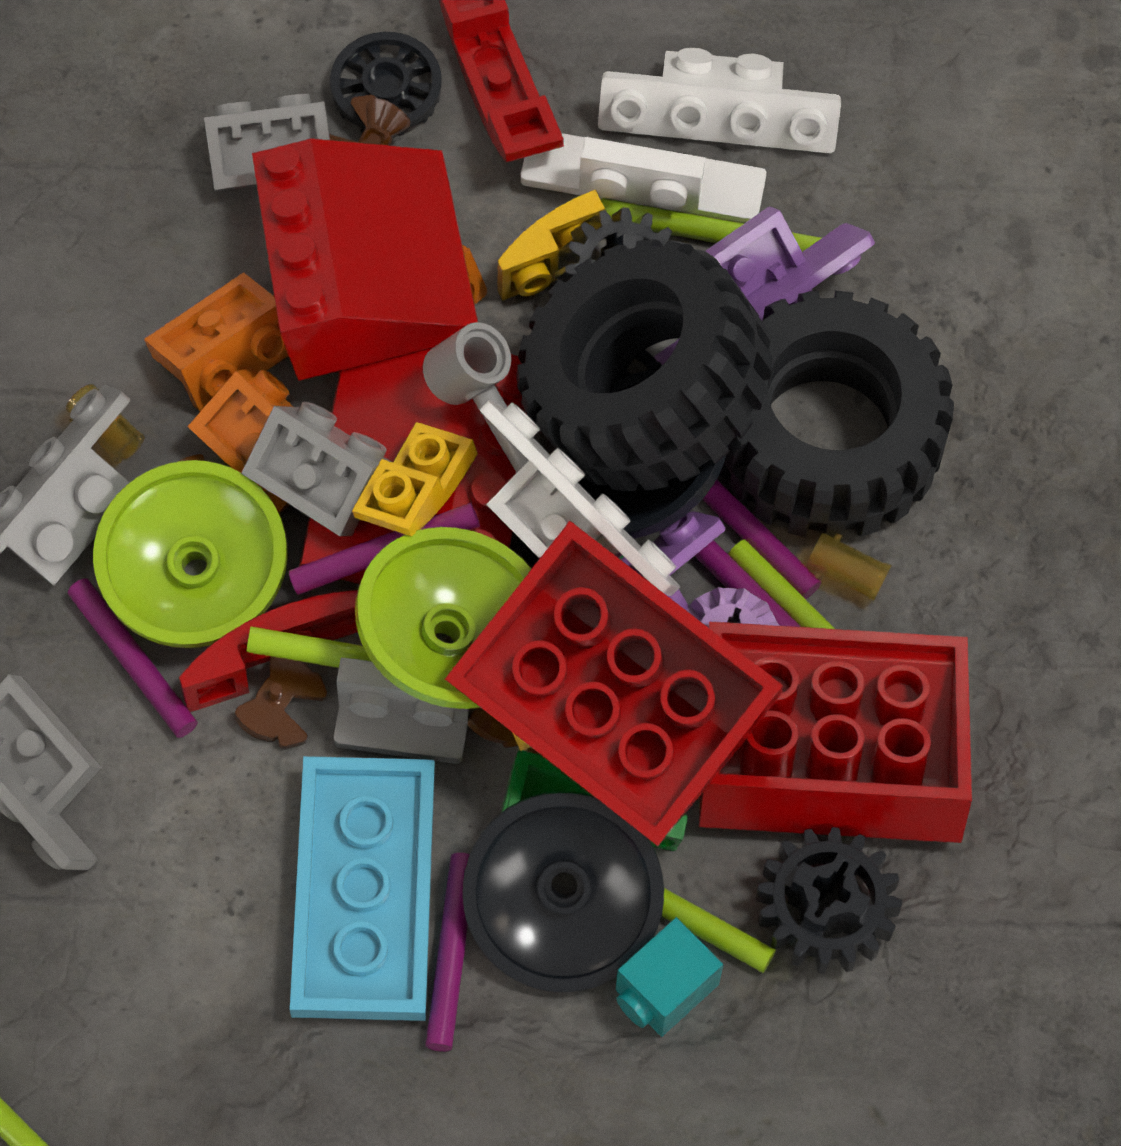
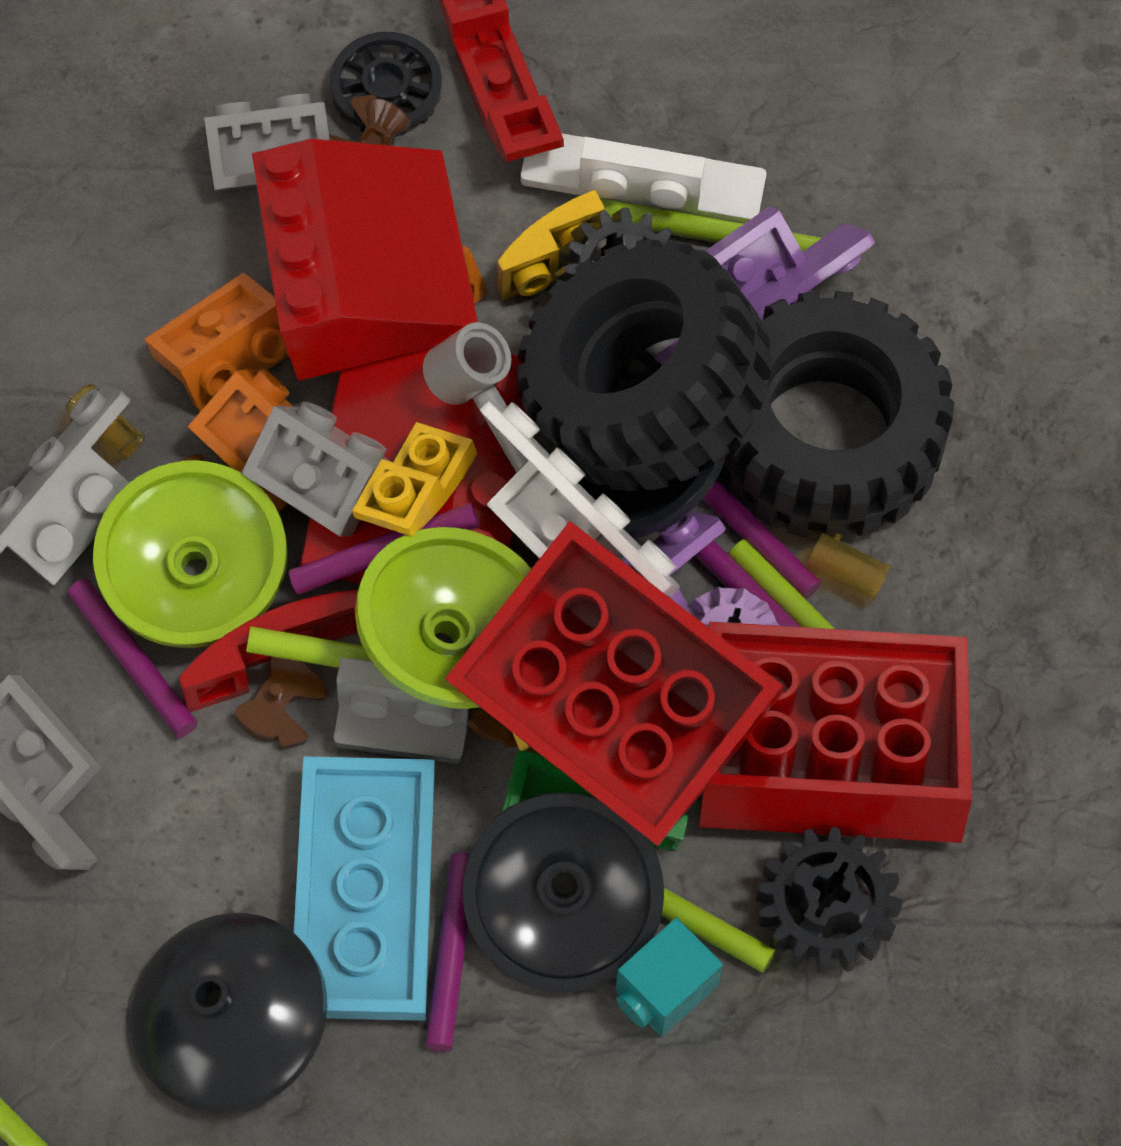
white bracket [598,48,841,153] -> none
none -> black dish [130,913,328,1113]

